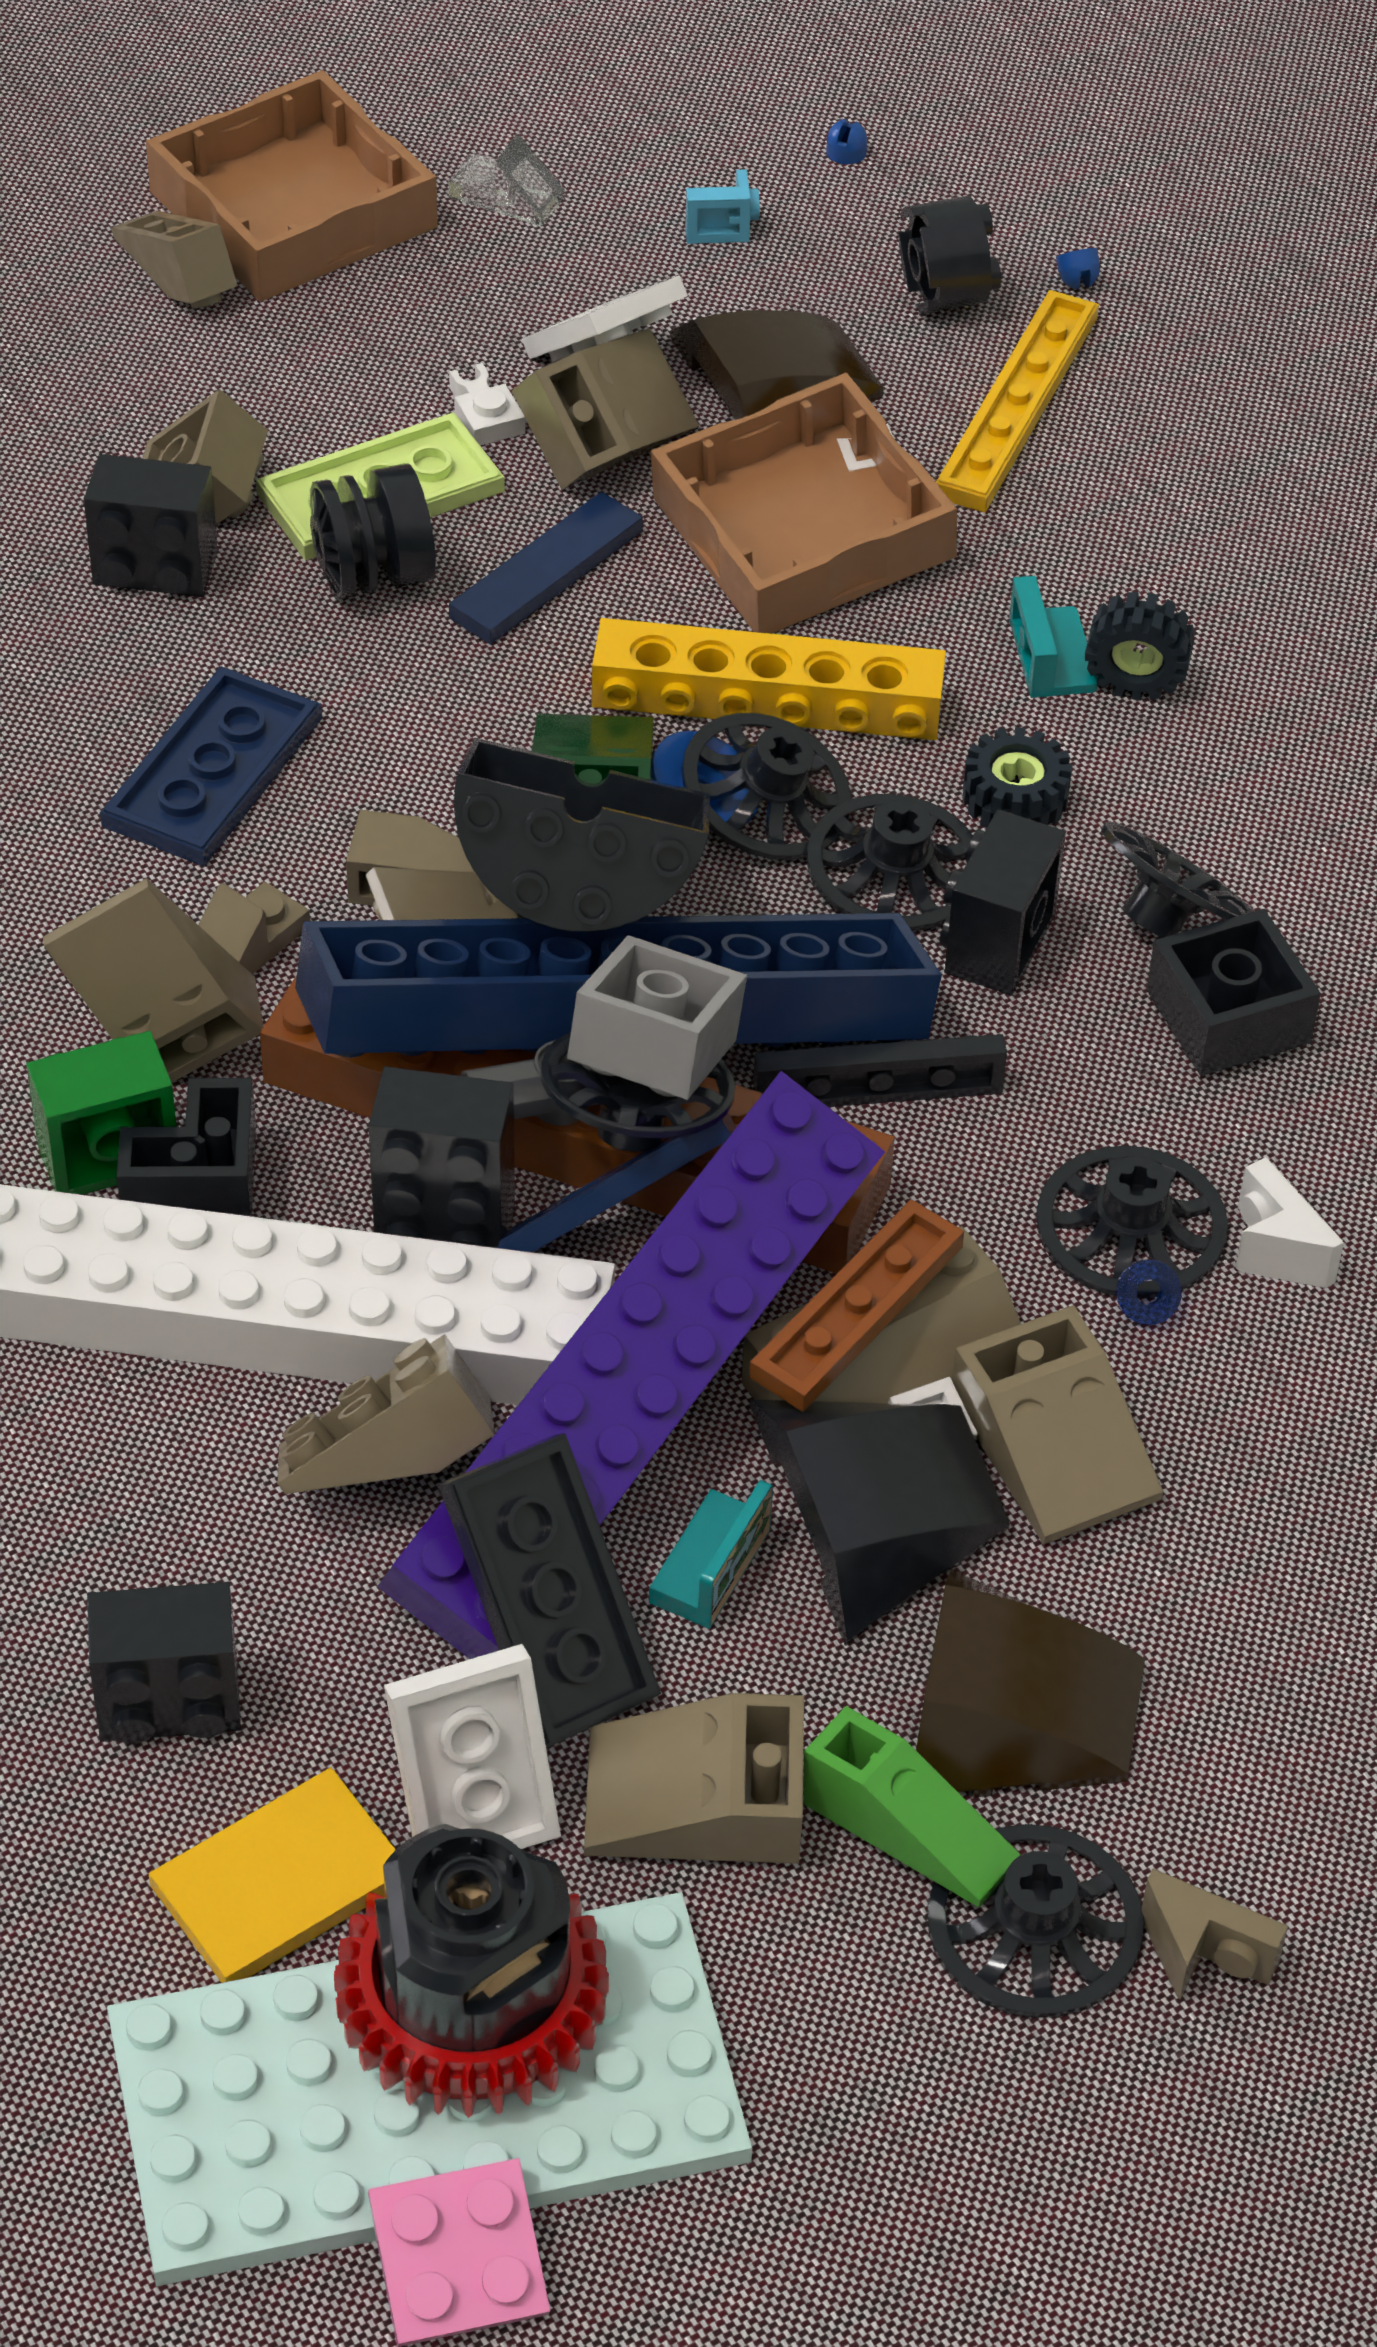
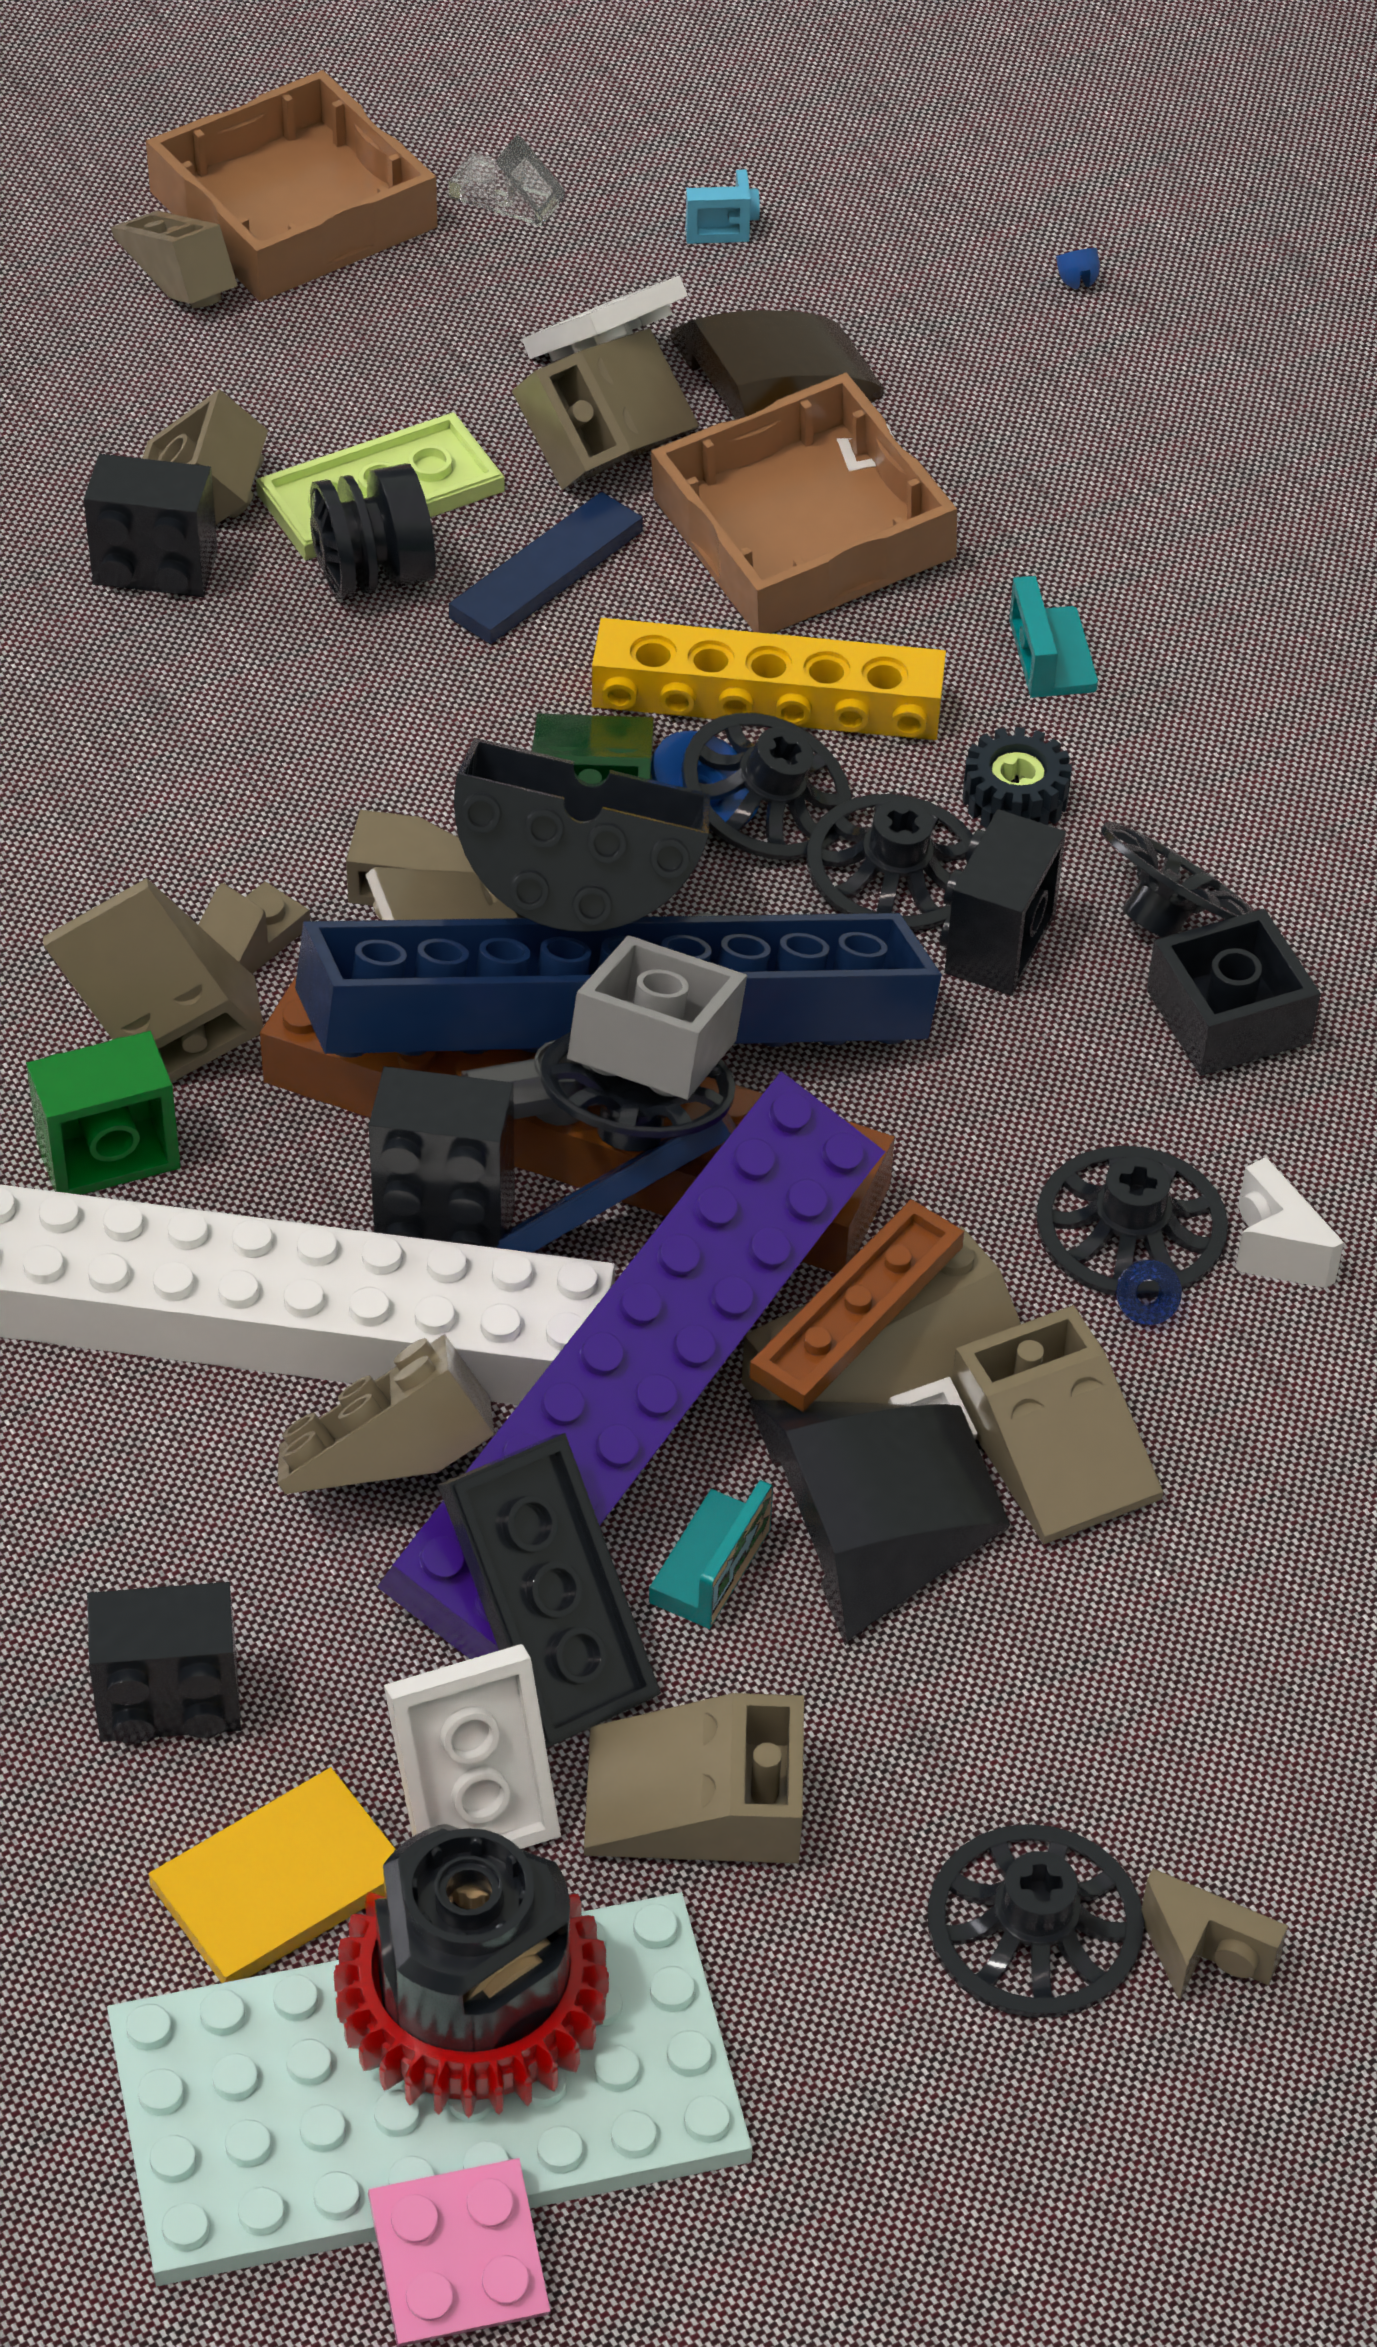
dark blue tile [100,666,322,867] -> none
black brick [117,1078,256,1217] -> none
white plate [449,363,525,445] -> none
black plate [753,1034,1007,1107] -> none
bright green slope [804,1706,1021,1908] -> none
blue hinge [826,119,868,164] -> none
black brick [899,196,1001,314] -> none
dark brown wedge [916,1569,1145,1798] -> none
yellow tile [936,290,1099,513] -> none
black bush [1085,592,1195,701] -> none

